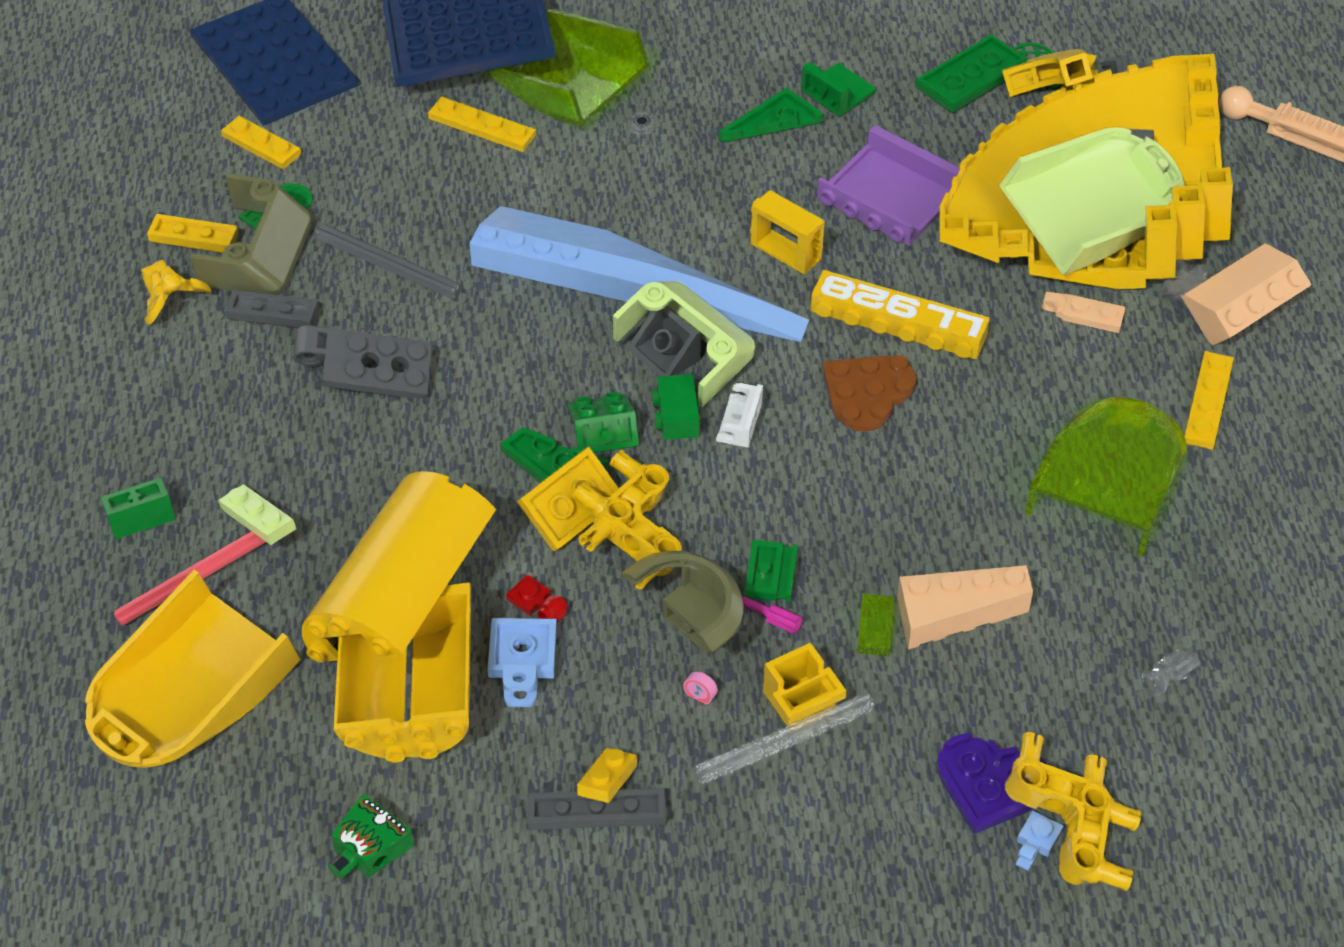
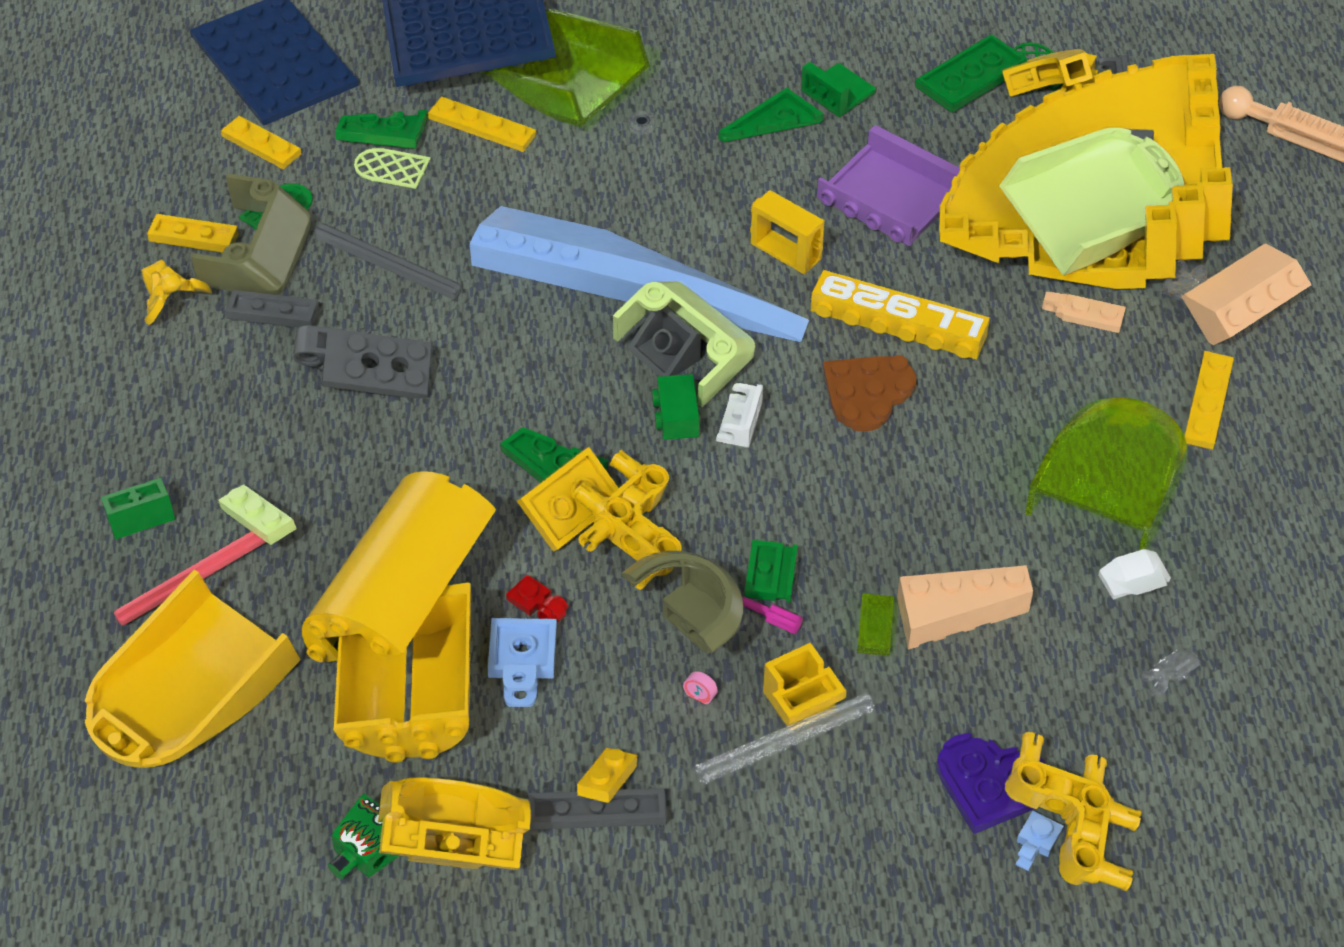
green bracket [567,392,639,453] -> none
none -> green wing [335,110,428,149]
none -> yellowish green window [354,148,430,189]
none -> yellow piece [378,777,531,870]
none -> white slope [1098,549,1171,599]

